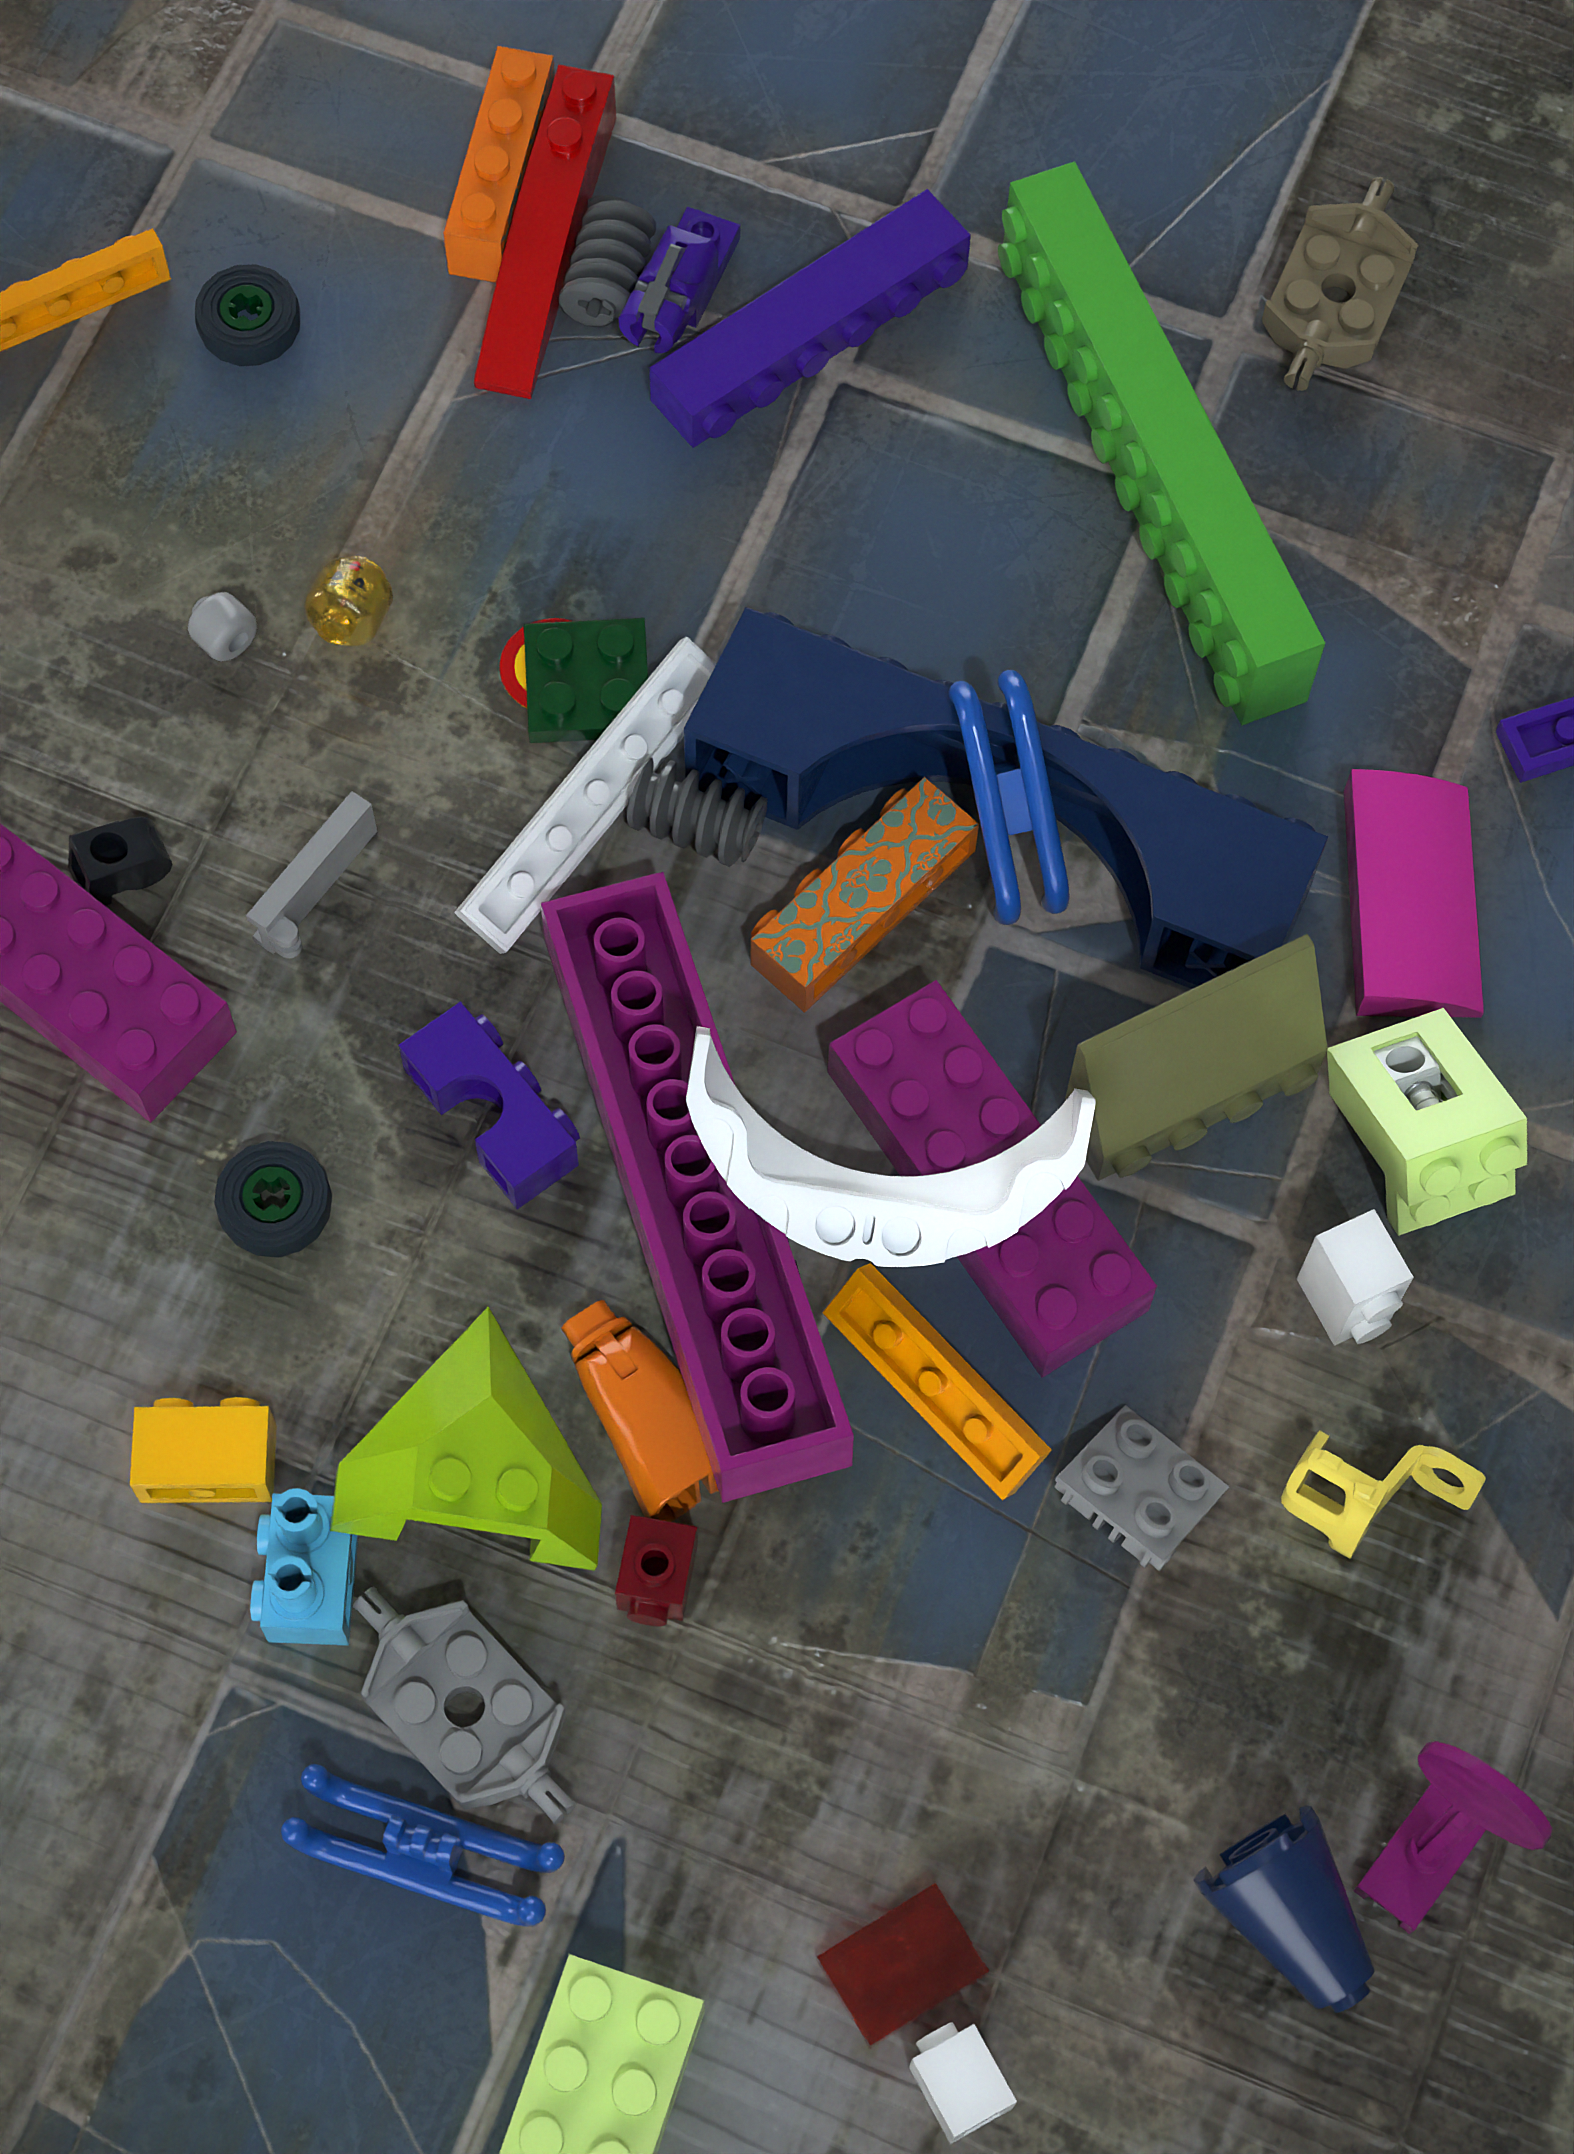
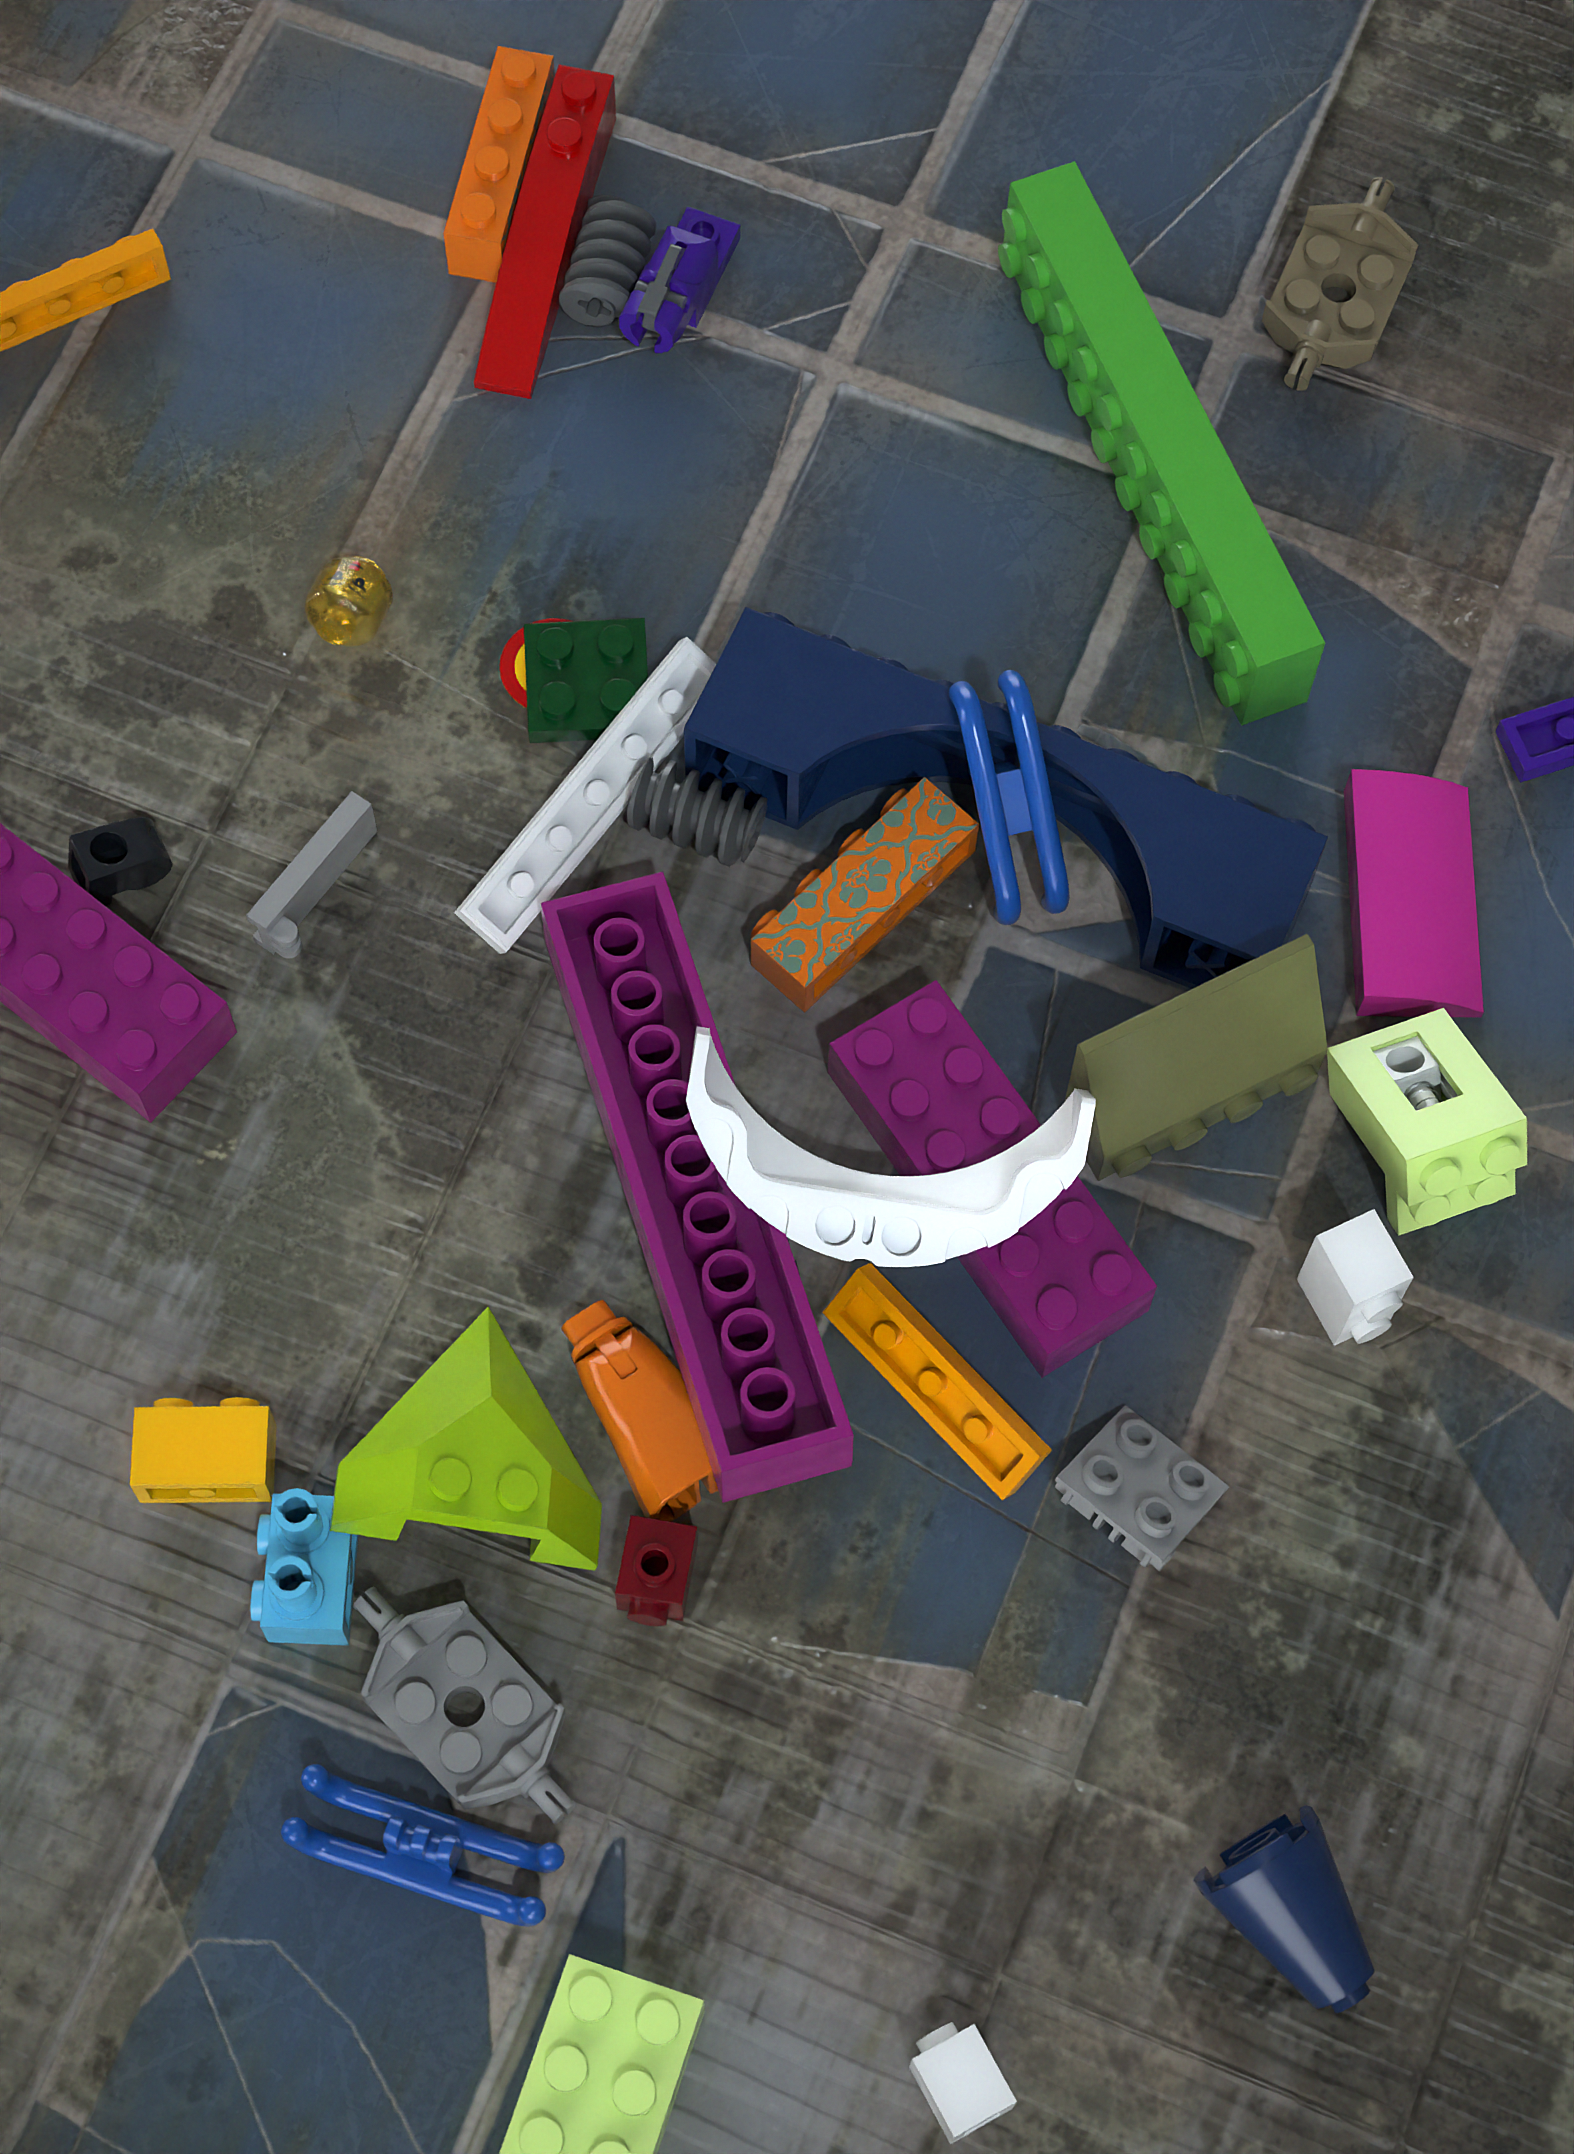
light grey piece [188,592,258,661] -> none
black bush [195,264,300,366] -> none
black bush [214,1141,332,1258] -> none
dark purple arch [398,1001,580,1210] -> none
dark purple brick [649,189,971,448] -> none
clear red plate [816,1883,989,2049] -> none
light yellow piece [1281,1431,1486,1559] -> none
magenta piece [1353,1741,1552,1934] -> none

